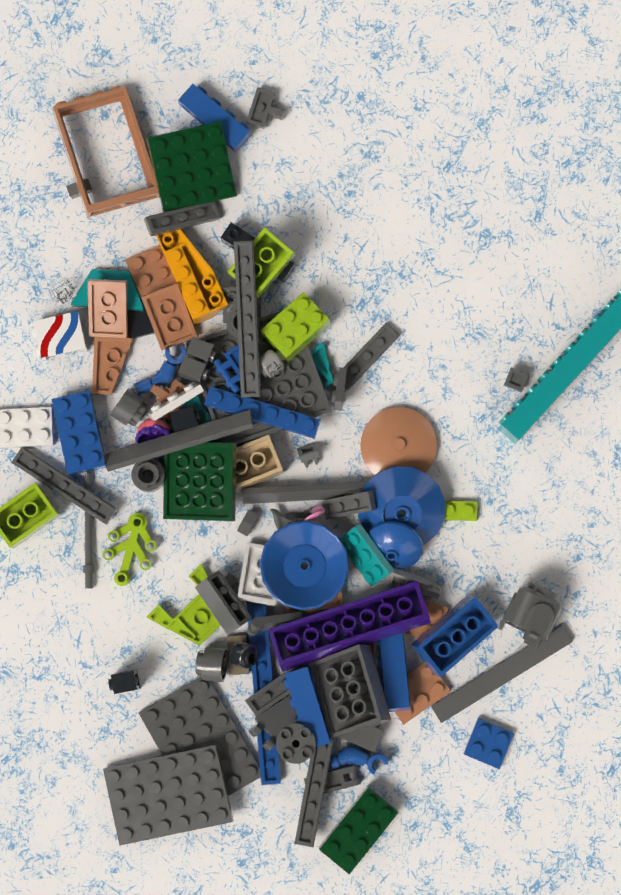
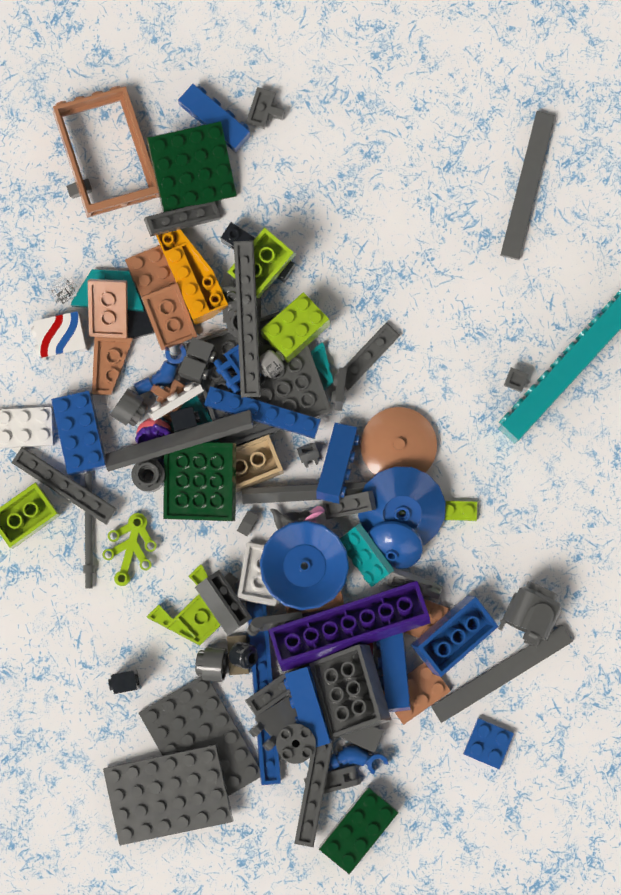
none -> blue brick [316,422,360,504]
none -> dark grey tile [500,111,555,260]

